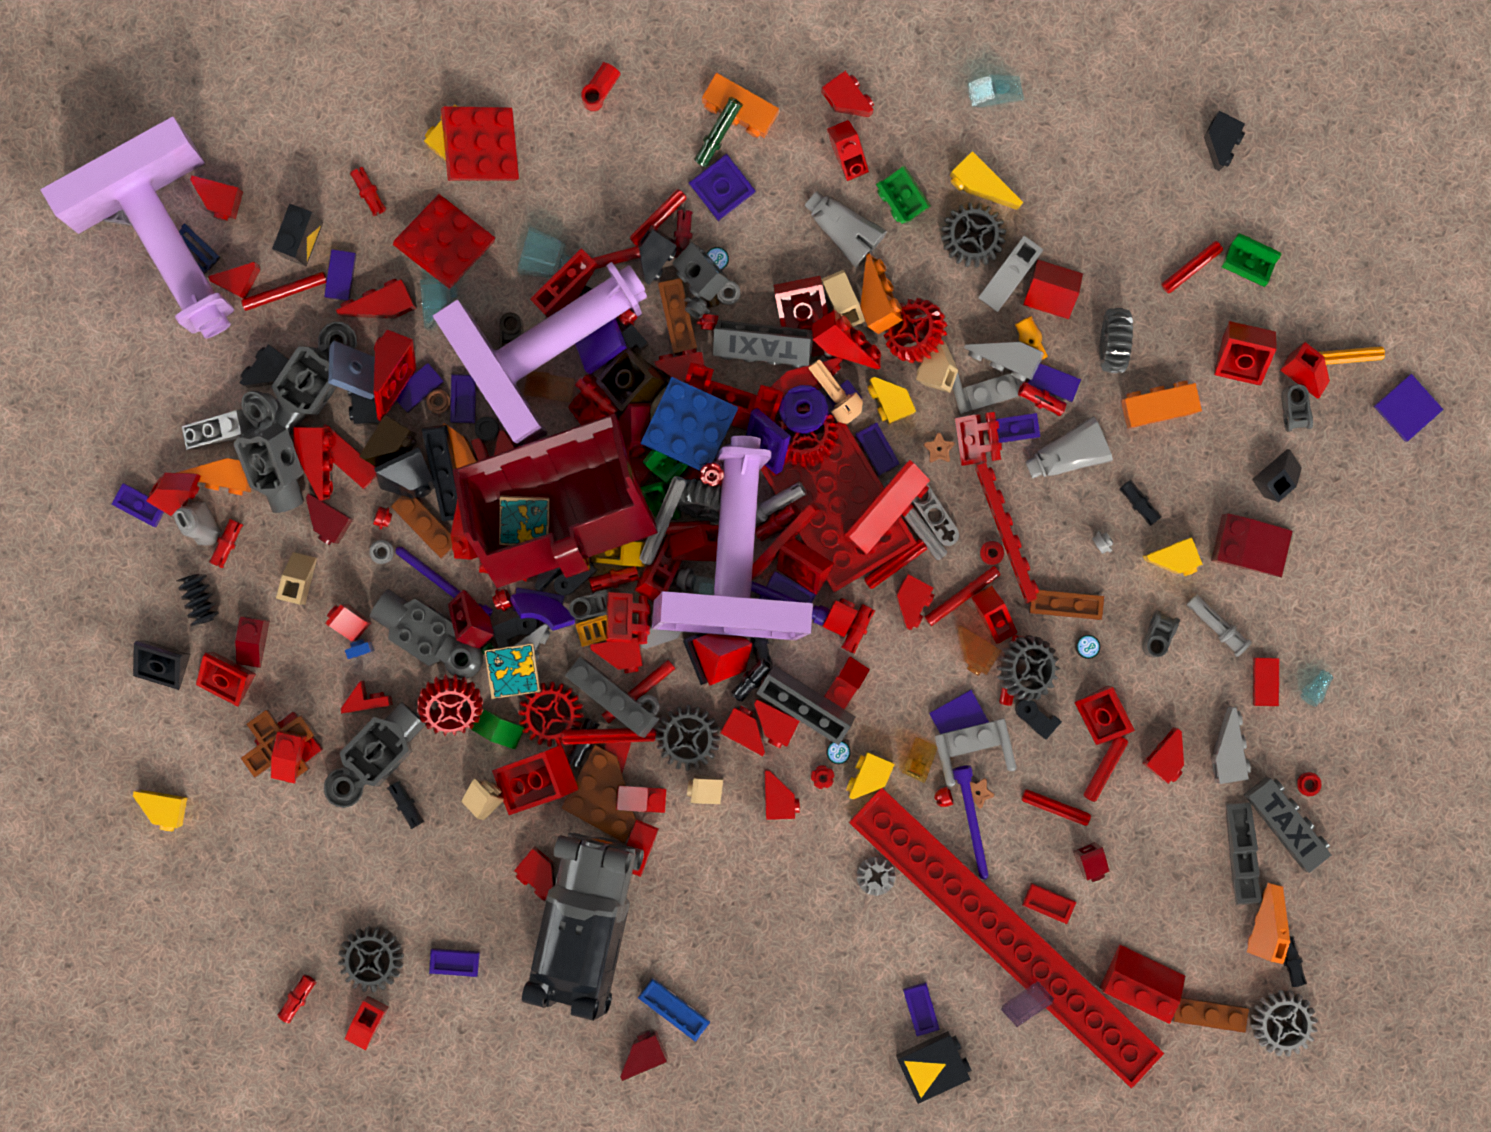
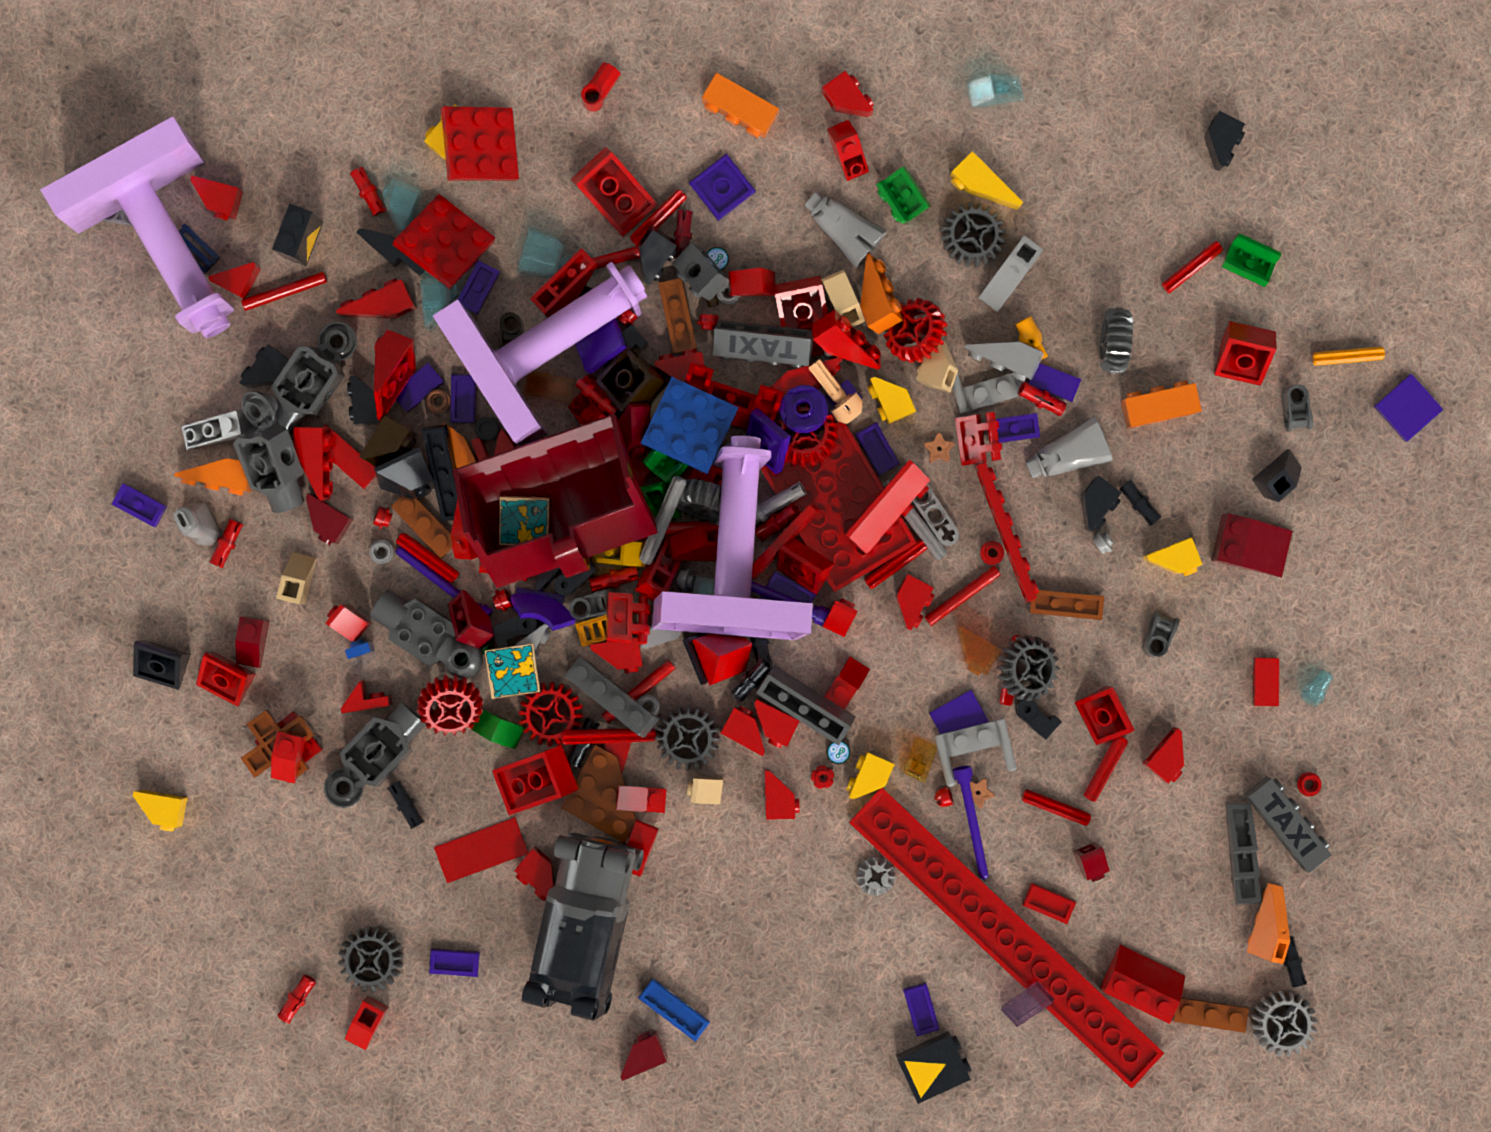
red slope [146,472,201,516] -> none
black piece [176,574,219,627] -> none
dark purple tile [324,250,357,301] -> none
sand blue plate [328,341,375,400] -> none
tan slope [461,779,504,820] -> none
dark grey plate [684,297,710,318] -> none
dark green pin [694,97,743,167] -> none
red plate [700,462,724,486] -> none
red pin [841,604,875,654] -> none
red slope [971,586,1018,644] -> none
red slope [1023,259,1083,319] -> none
tile [1075,635,1100,659] -> none
light grey pin [1186,594,1252,657] -> none
light grey slope [1211,706,1251,784] -> none
red slope [1280,342,1330,399] -> none
none -> black slope [356,229,425,277]
none -> clear light blue slope [383,179,423,234]
none -> red axle [396,533,459,582]
none -> red piece [434,817,528,883]
none -> dark purple plate [458,260,500,315]
none -> red slope [570,147,658,237]
none -> red slope [728,267,775,296]
none -> black slope [1081,475,1121,532]

